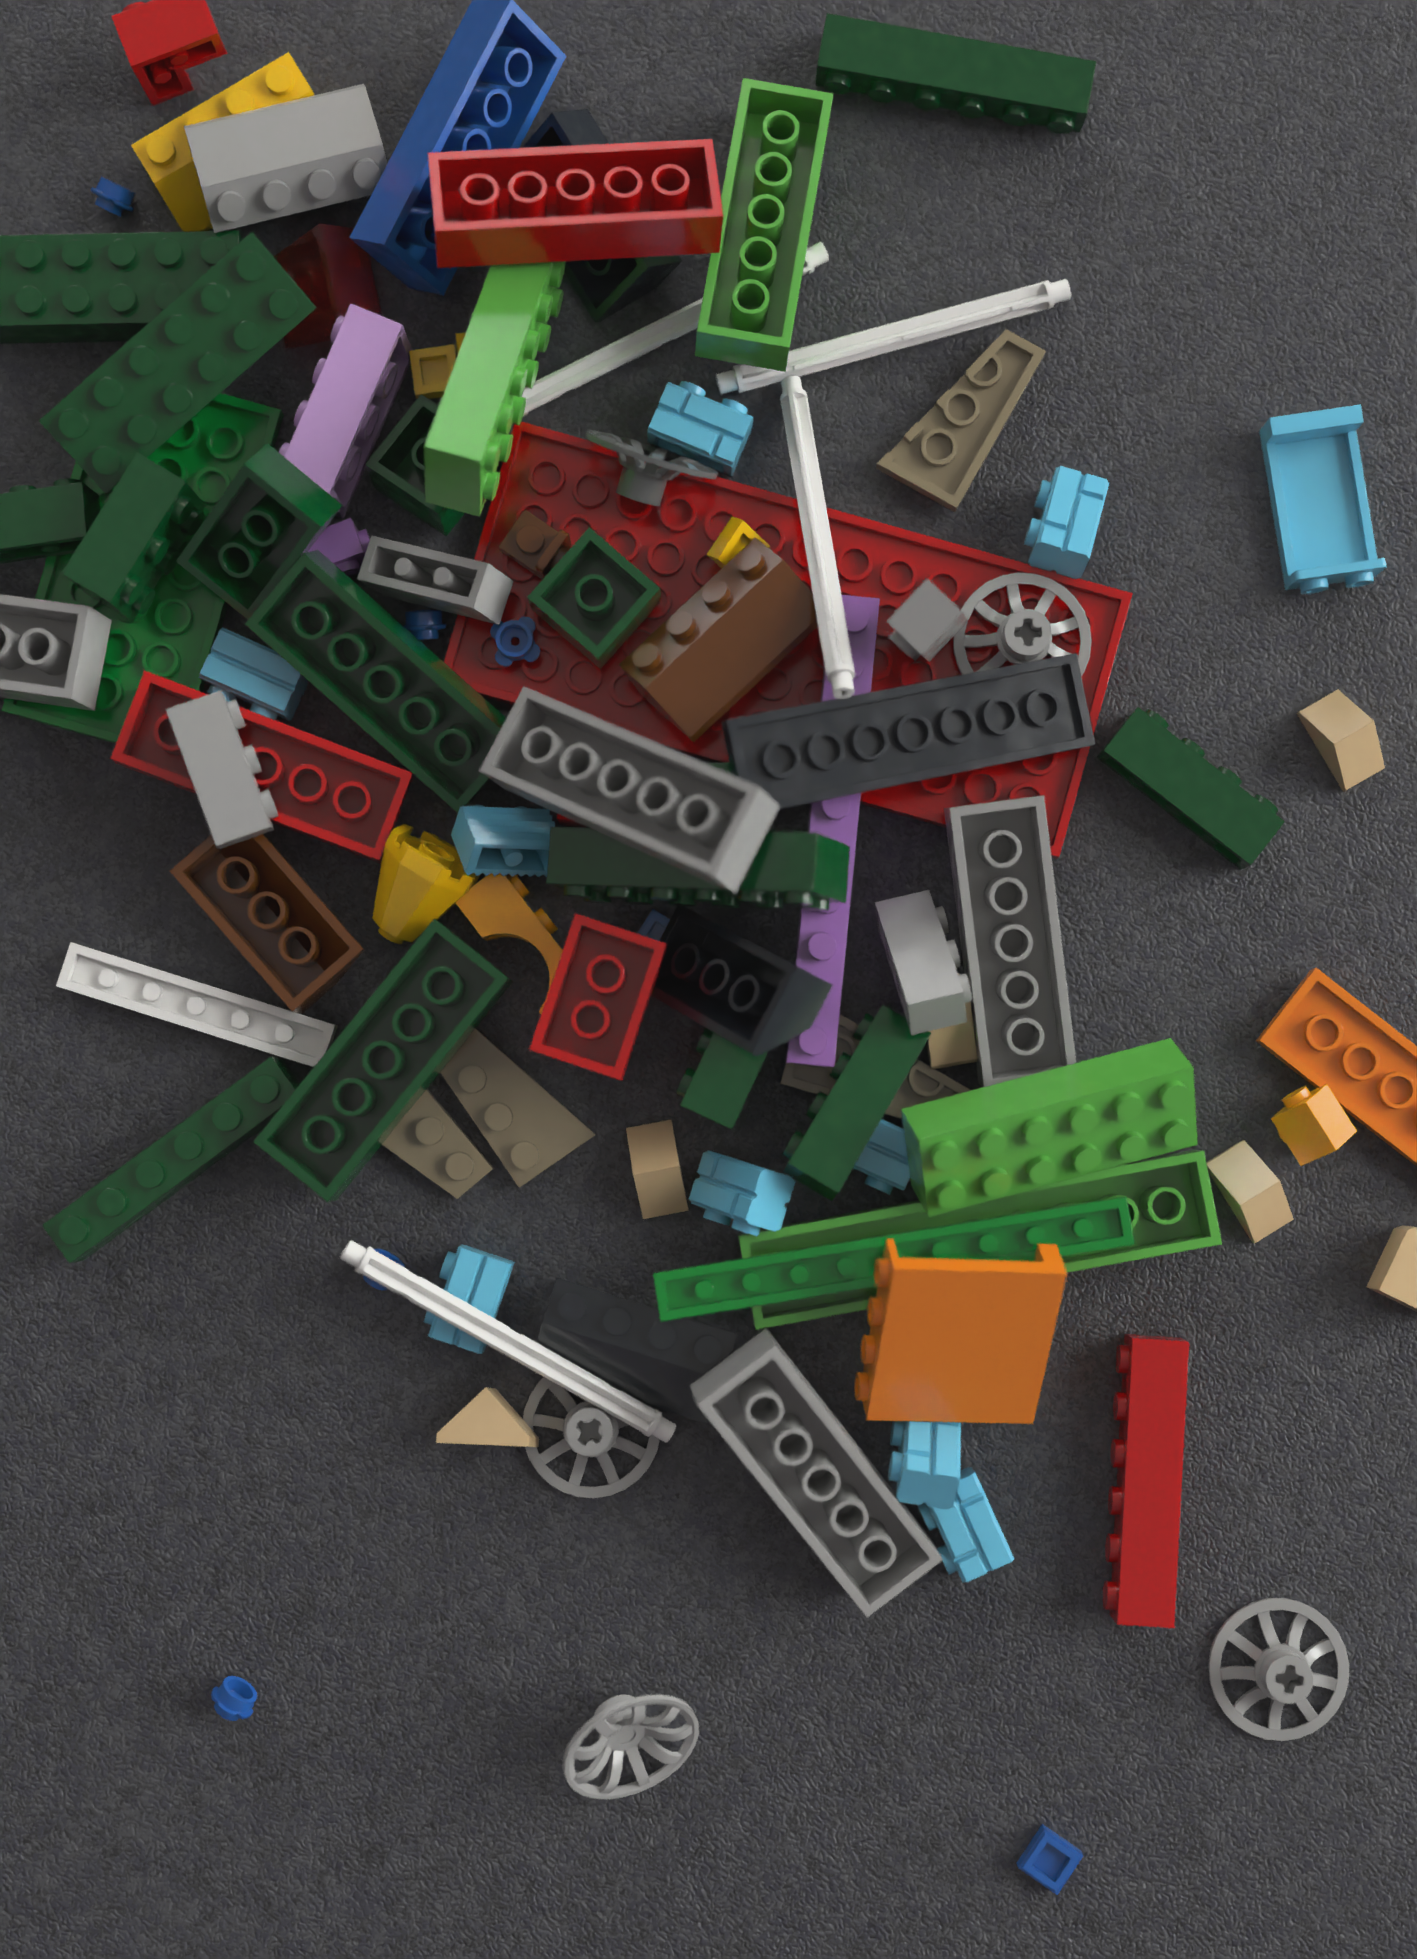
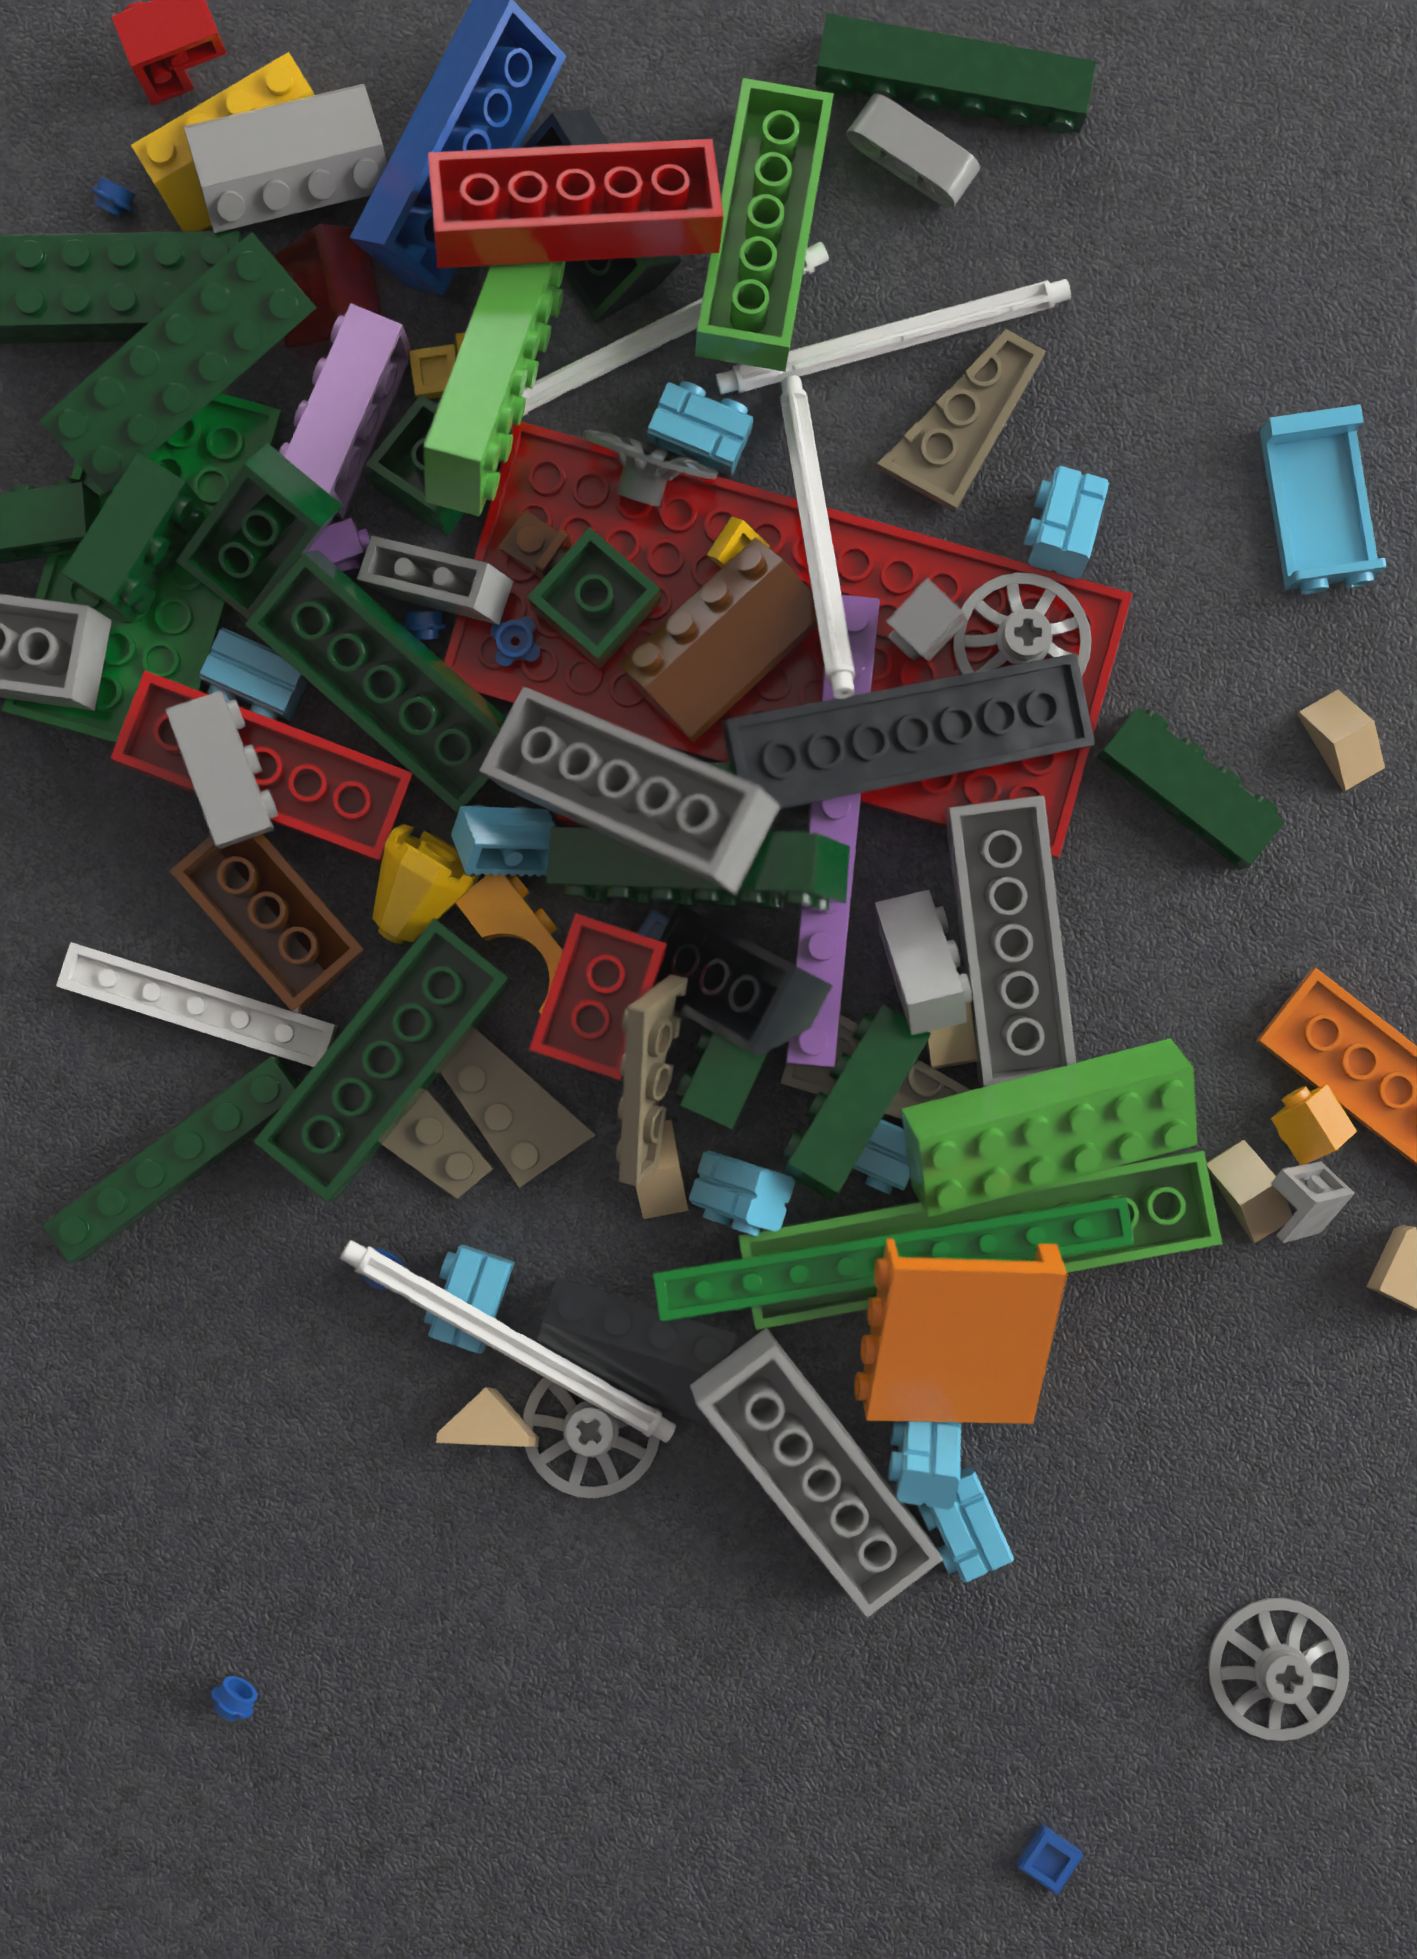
light grey wheel [562,1695,699,1799] -> none
red brick [1103,1334,1189,1628] -> none
none -> dark tan wing [616,975,688,1186]
none -> light grey beam [846,94,980,208]
none -> light grey panel [1271,1161,1355,1243]

